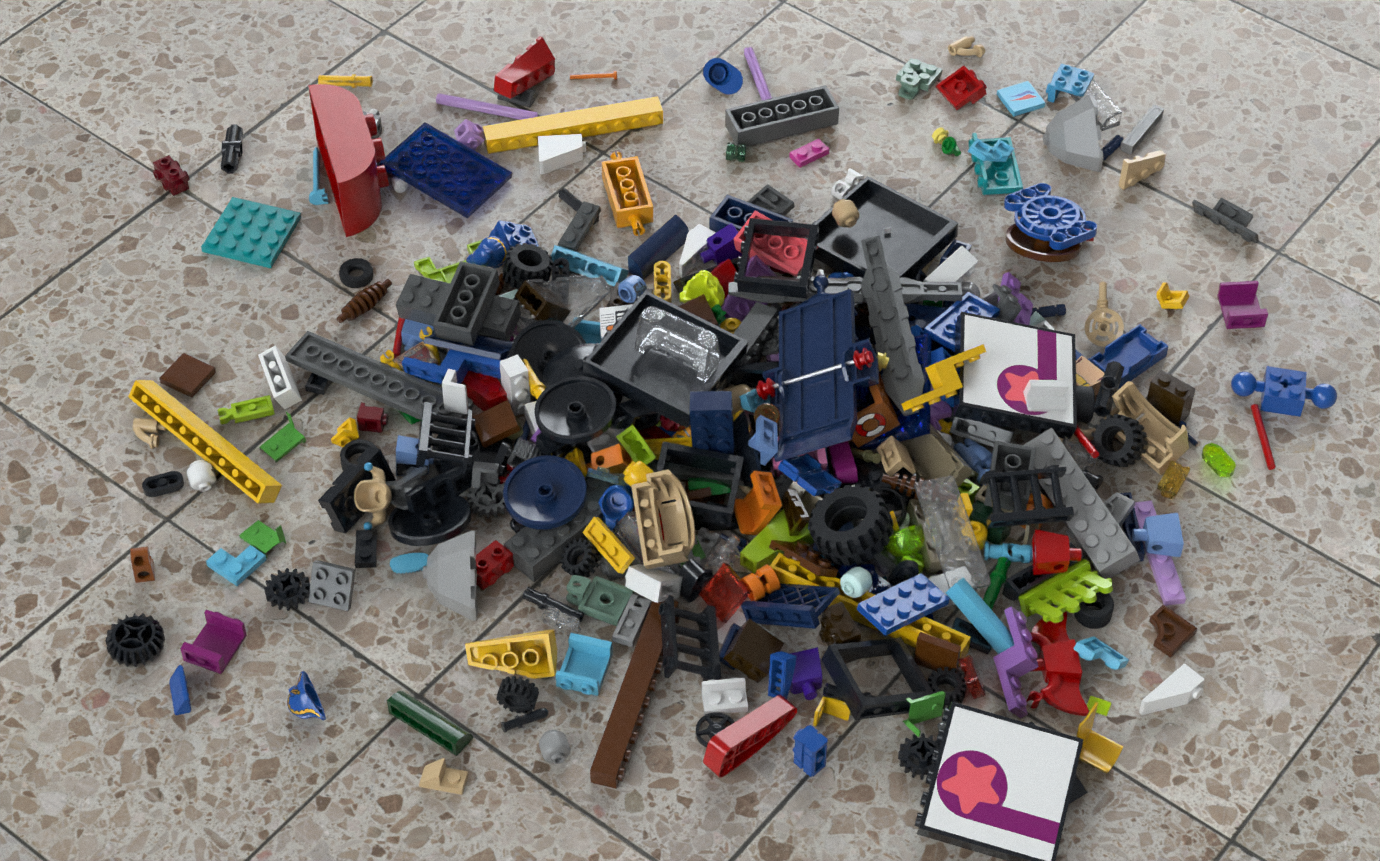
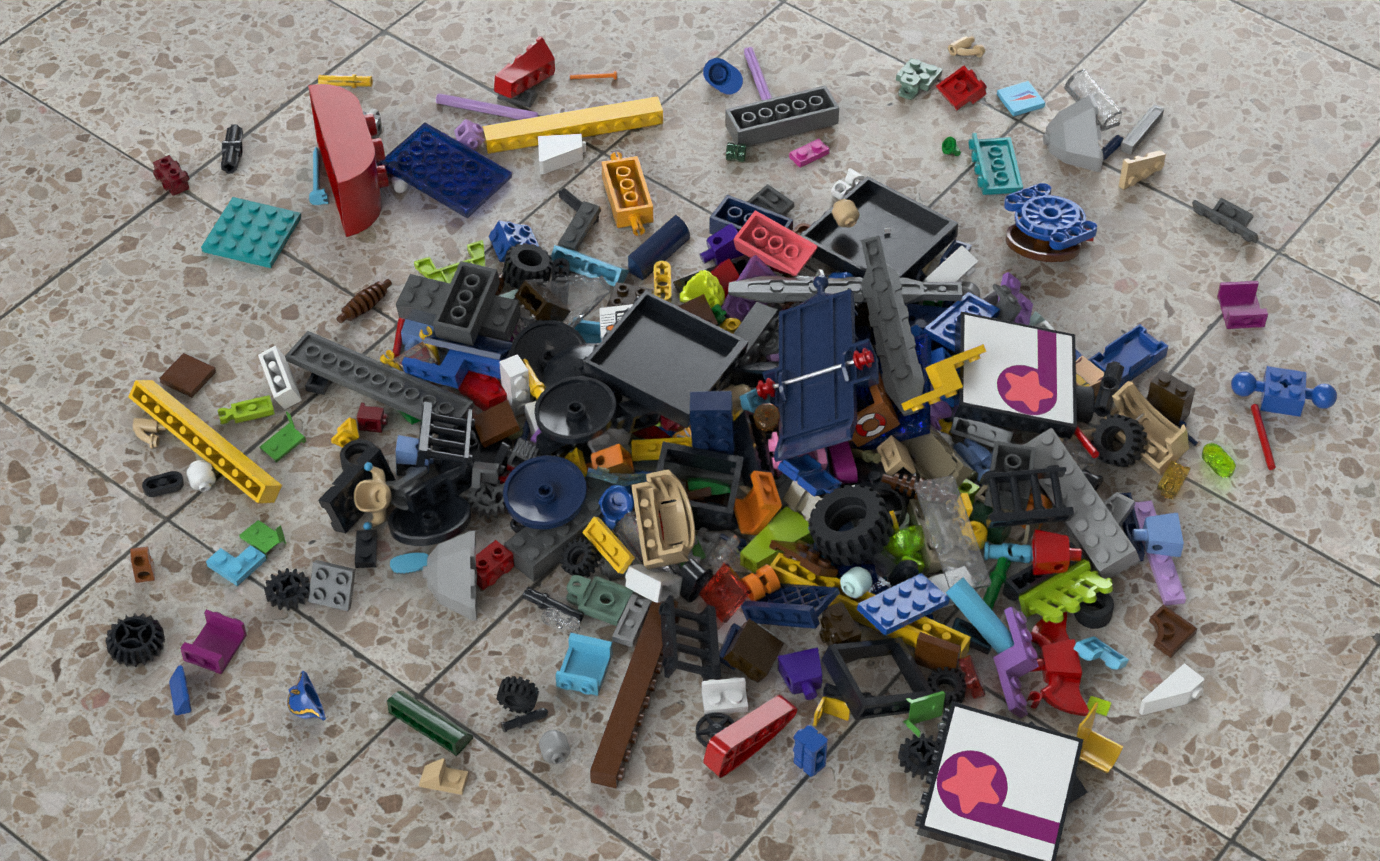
black tyre [339,258,374,288] -> none
white panel [442,369,468,414] -> none
yellow wedge [465,629,557,679] -> none
blue hair [466,236,509,269] -> none
lime slope [616,425,657,465] -> none
medium blue head [618,275,647,304] -> none
yellow head [623,461,654,487] -> none
clear windscreen [634,307,721,382] -> none
white slope [679,224,716,278] -> none
black window [734,218,819,299] -> none
medium blue panel [748,415,778,466] -> none
blue slope [768,651,797,699] -> none
dark brown wing [781,489,810,536] -> none
light yellow plate [877,352,889,371] -> none
light yellow plate [932,127,949,144] -> none
medium azure tile [968,139,1015,162] -> none
white panel [1023,380,1069,412] -> none
dark blue axle [1031,304,1066,318] -> none
dark azure bracket [1046,63,1094,103] -> none
tan dish [1084,282,1124,347] -> none
yellow bracket [1156,282,1190,309] -> none

